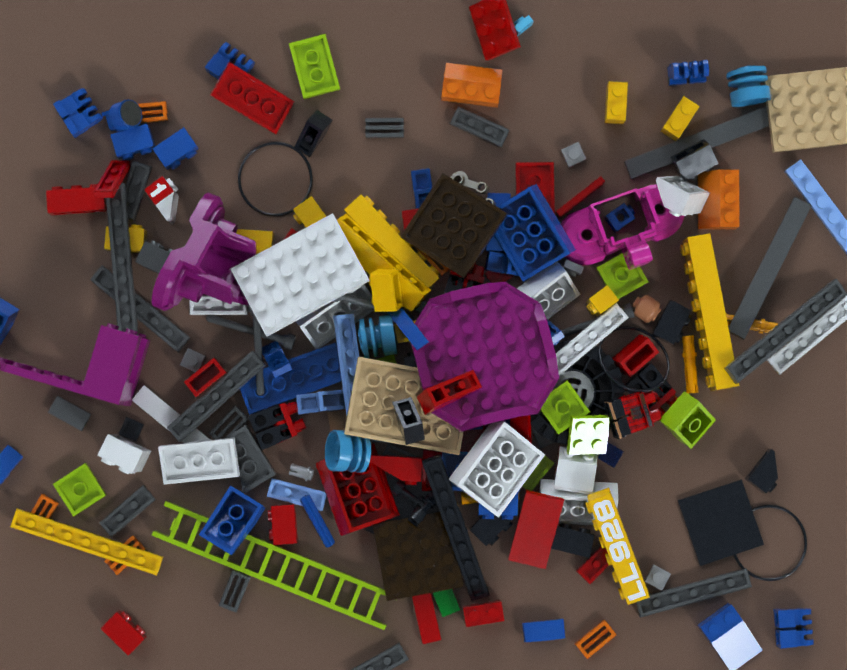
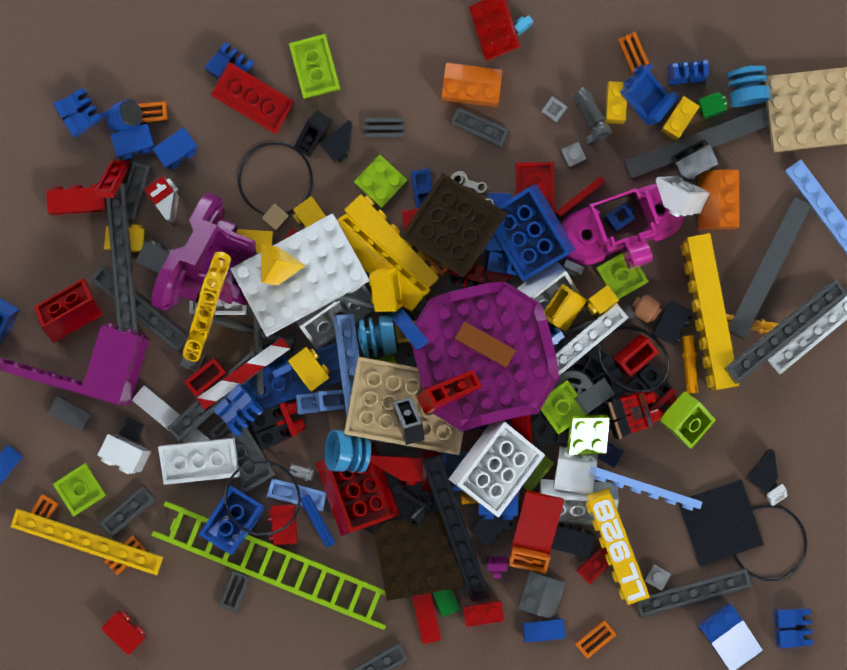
none -> red slope [34,278,103,343]
none -> yellow piece [183,252,231,362]
none -> sticker [197,337,290,410]
none -> blue legs [213,384,264,436]
none -> black piece [224,460,301,536]
none -> yellow slope [261,244,306,286]
none -> tan tile [262,203,289,230]
none -> yellow brick [288,347,331,392]
none -> black slope [320,120,352,164]
none -> lime plate [354,154,408,209]
none -> dark orange tile [455,322,516,368]
none -> magenta tile [487,556,507,579]
none -> orange tile [508,546,551,574]
none -> dark grey slope [517,571,566,619]
none -> light grey plate [541,96,568,123]
none -> yellow brick [544,283,587,331]
none -> dark grey piece [573,87,612,146]
none -> dark grey tile [574,378,615,414]
none -> light blue plate [589,466,702,511]
none -> orange tile [618,31,649,75]
none -> blue panel [620,63,679,126]
none -> green brick [696,92,728,120]
none -> white tile [766,484,788,506]

